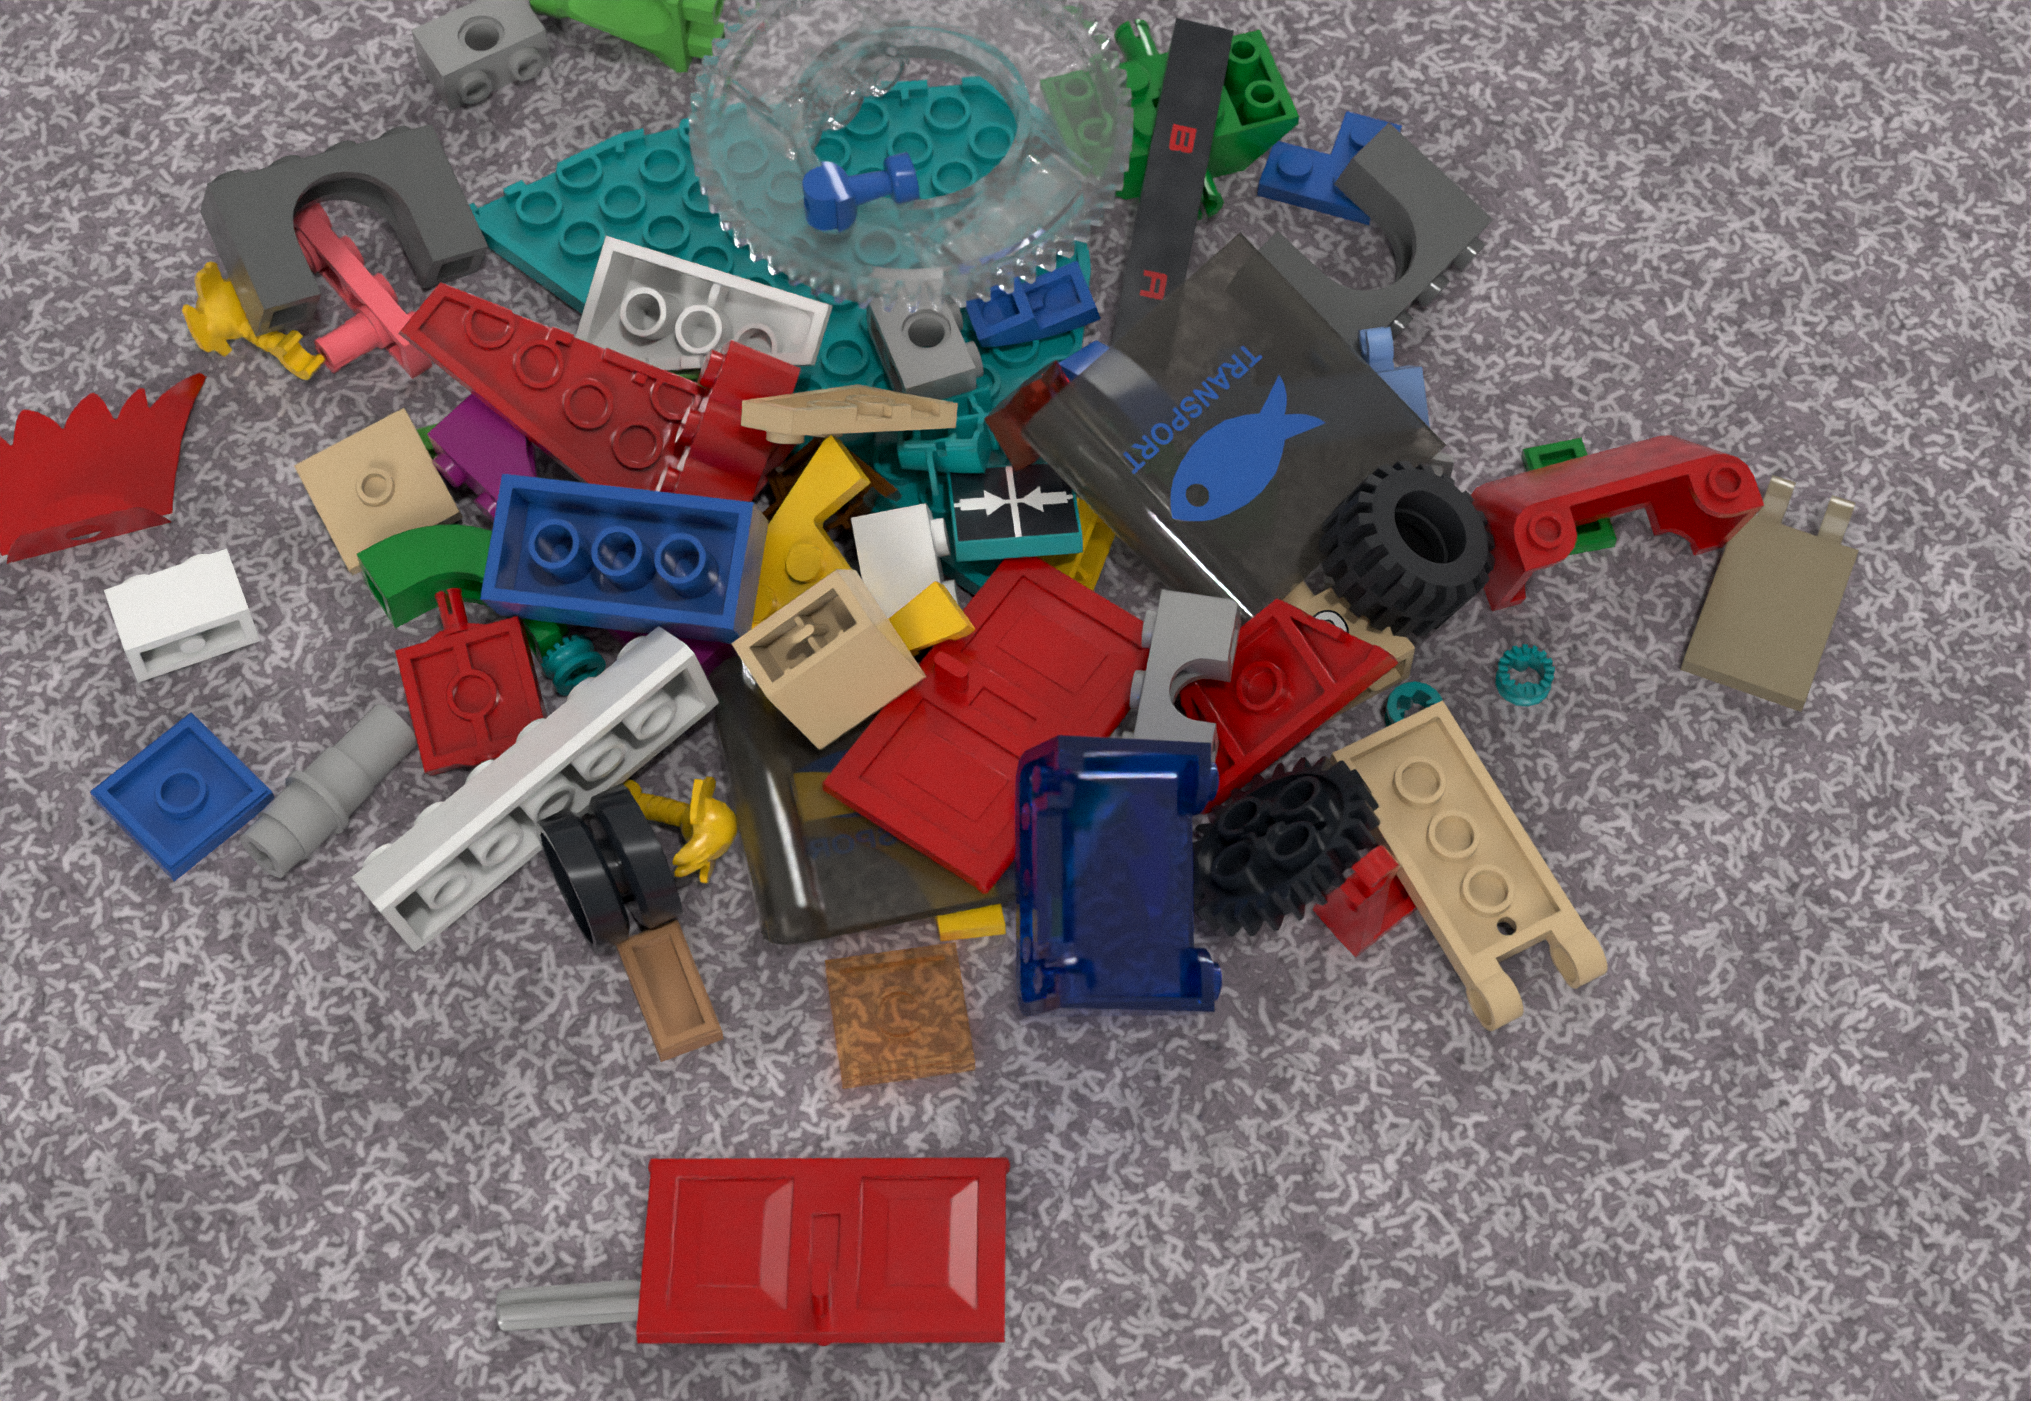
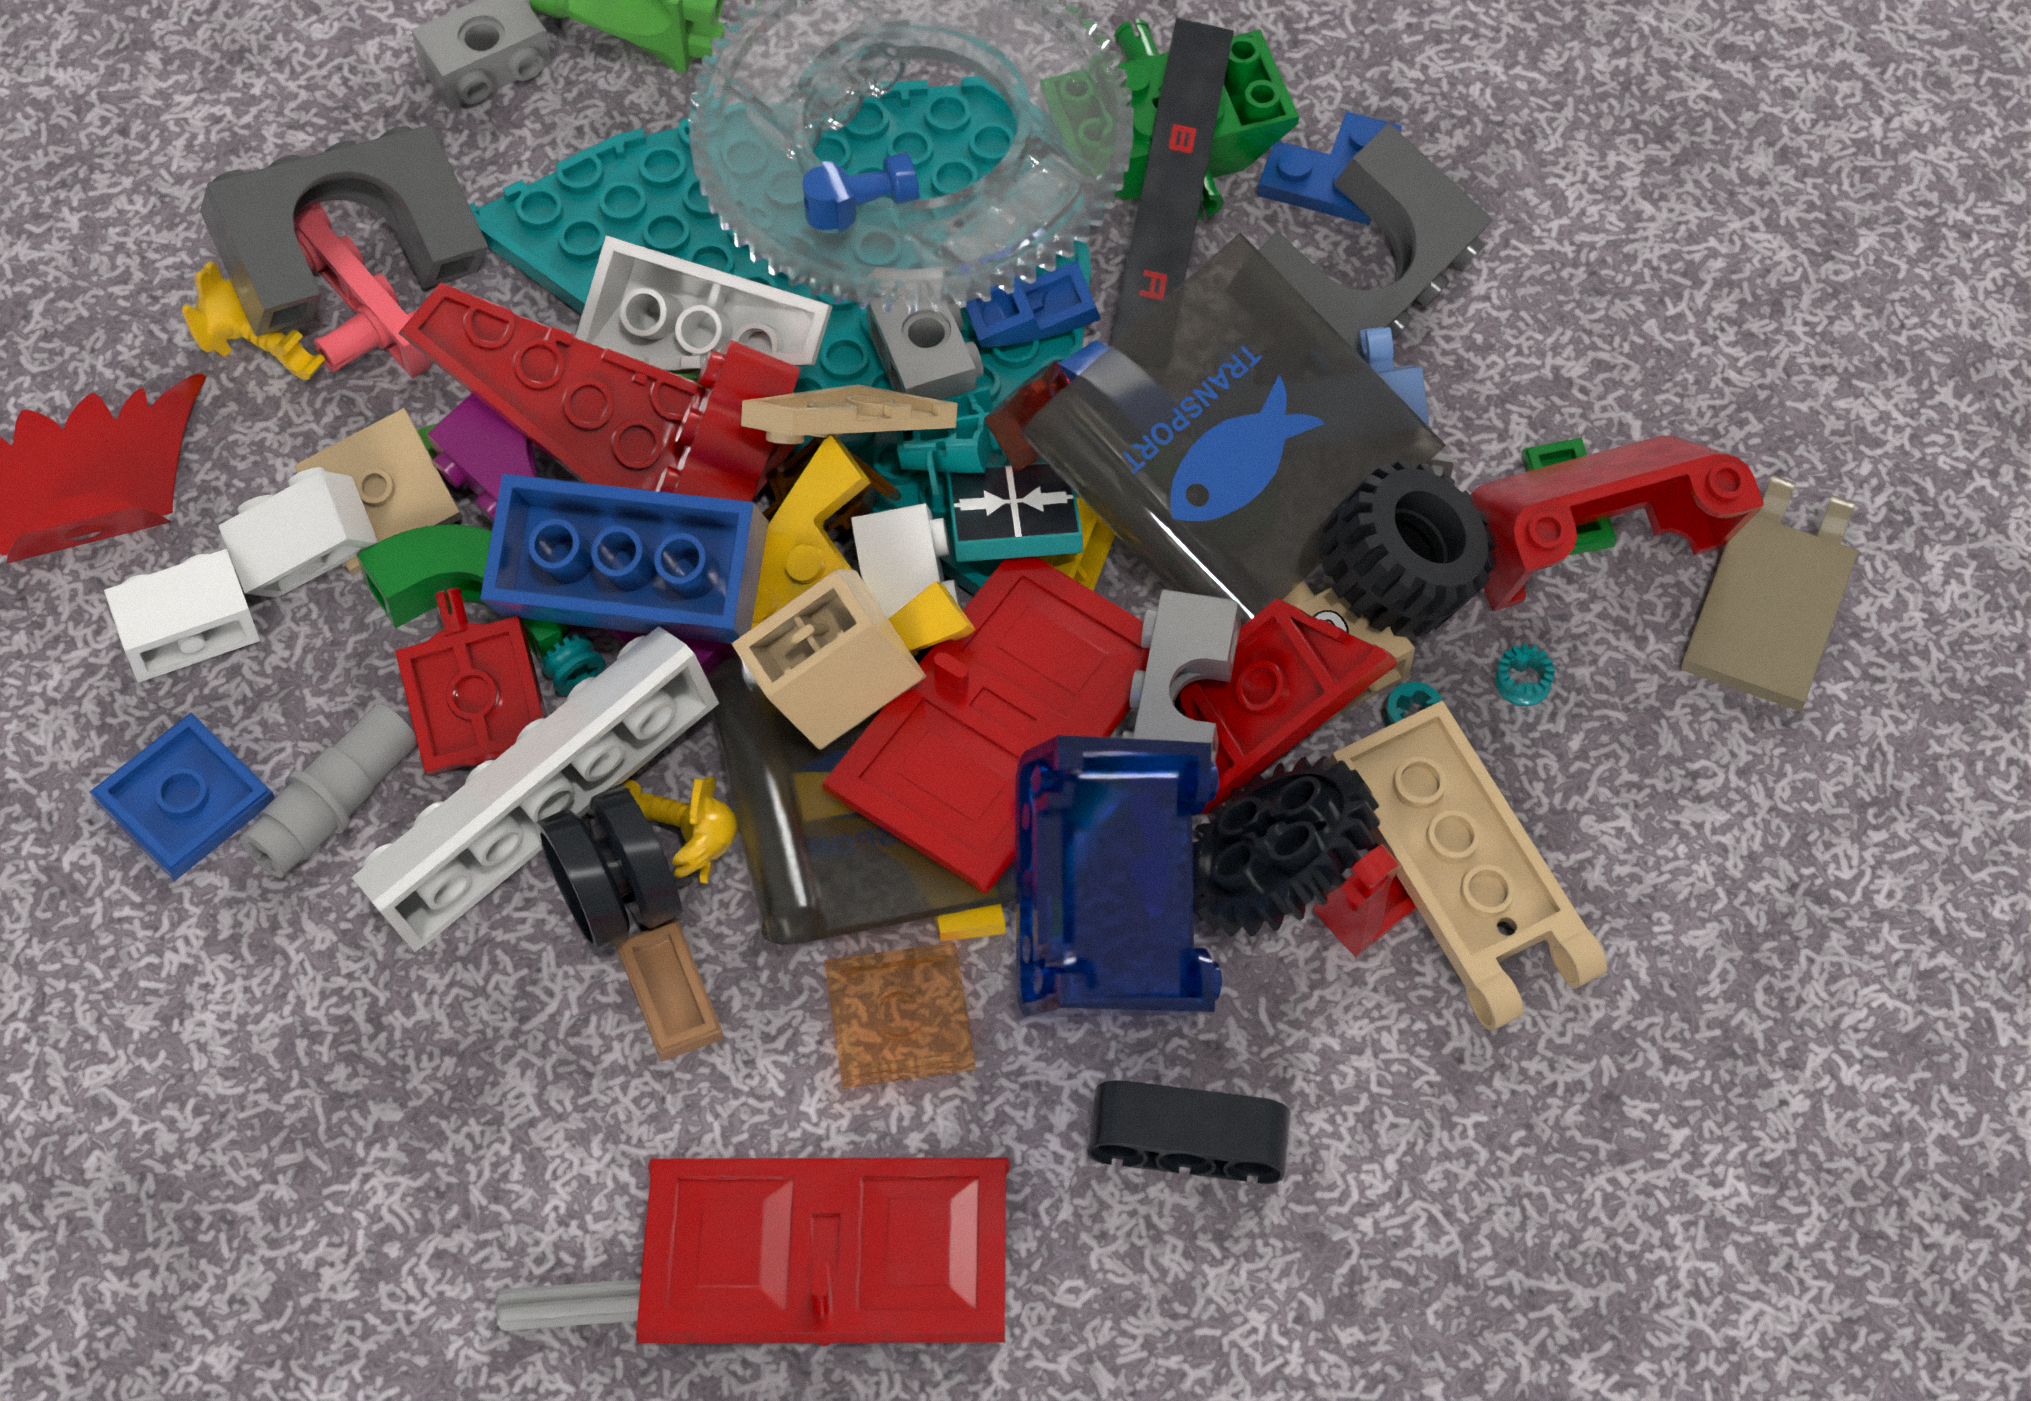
none -> white brick [218,467,378,597]
none -> black beam [1087,1080,1291,1184]

